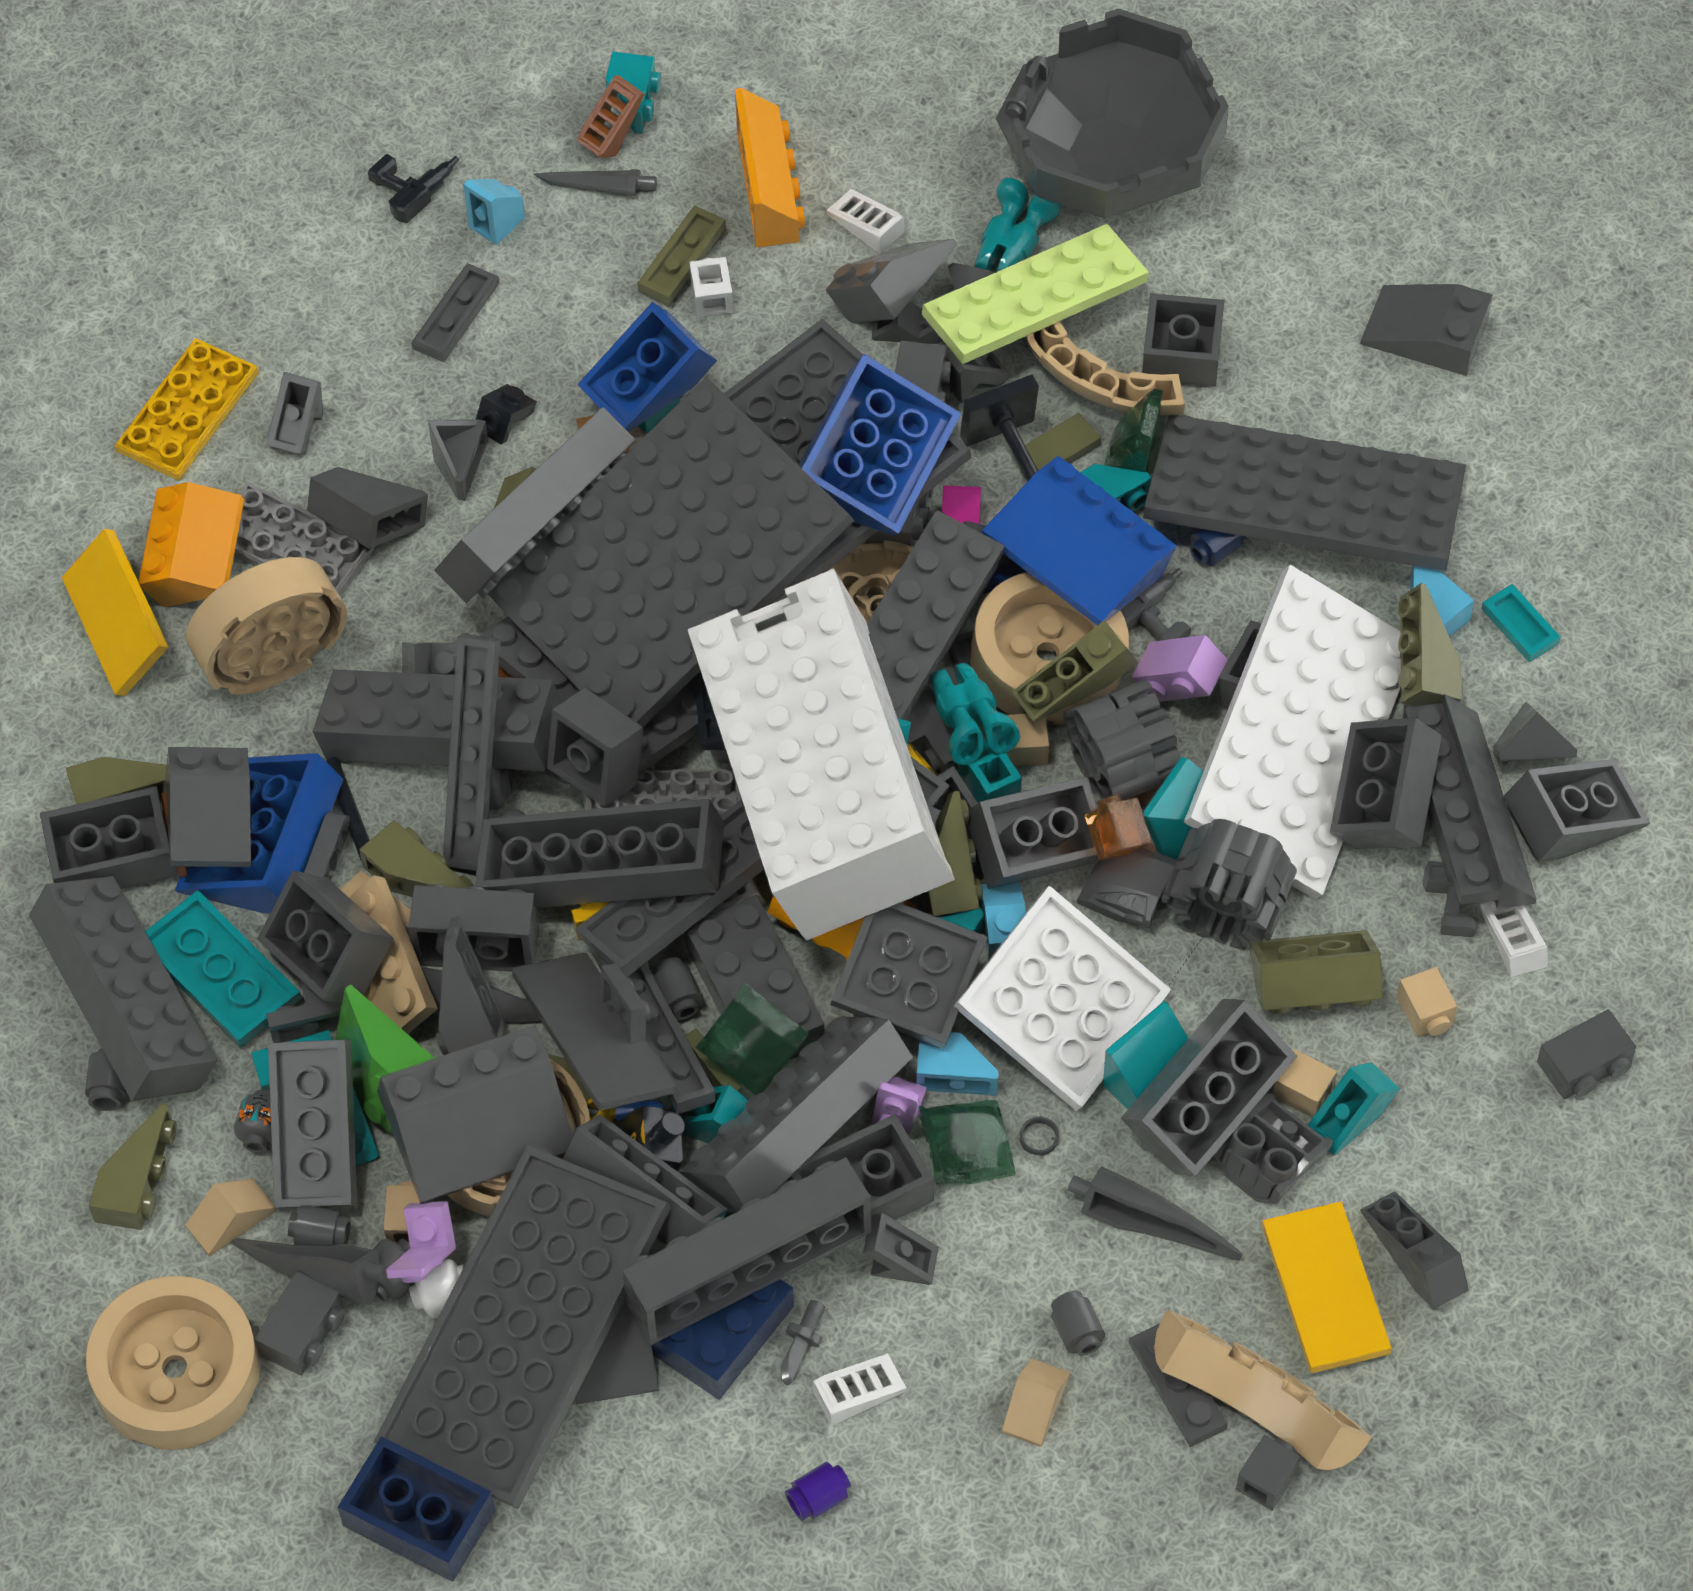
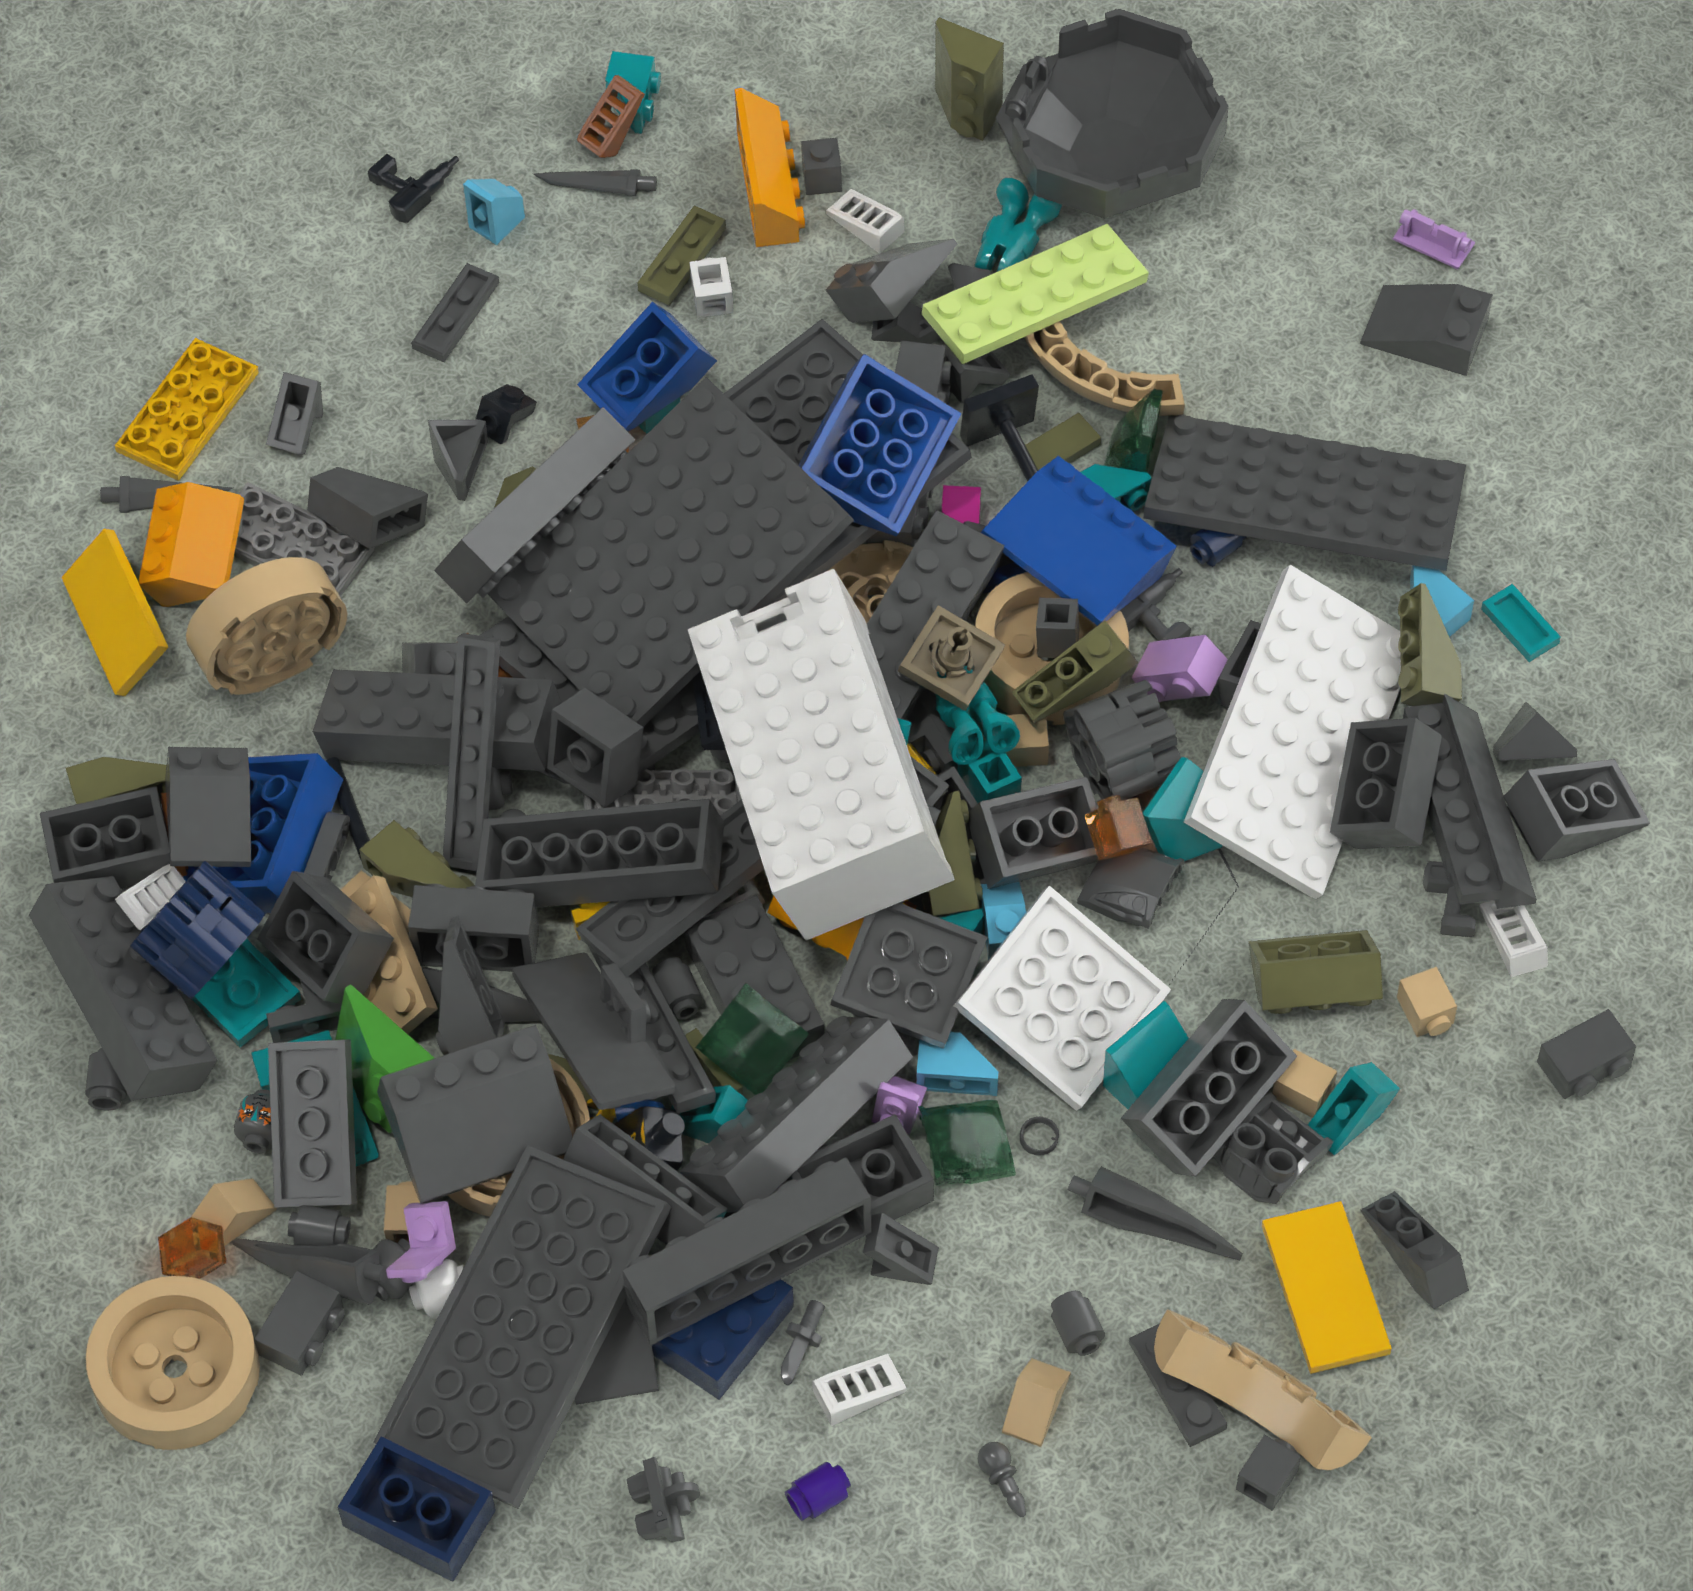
olive slope [89,1103,177,1230] -> none
dark grey brick [1142,293,1224,386] -> none
dark grey piece [1162,819,1297,950] -> none
none -> dark grey bar [100,476,232,513]
none -> white slope [115,864,186,930]
none -> dark blue piece [130,861,266,999]
none -> clear orange brick [158,1217,226,1279]
none -> dark grey hips [626,1457,700,1542]
none -> dark grey brick [801,138,842,195]
none -> dark tan plate [898,605,1006,711]
none -> olive slope [935,17,1004,141]
none -> dark grey bar [977,1442,1026,1517]
none -> dark grey brick [1036,597,1080,658]
none -> lavender hinge [1393,209,1475,270]

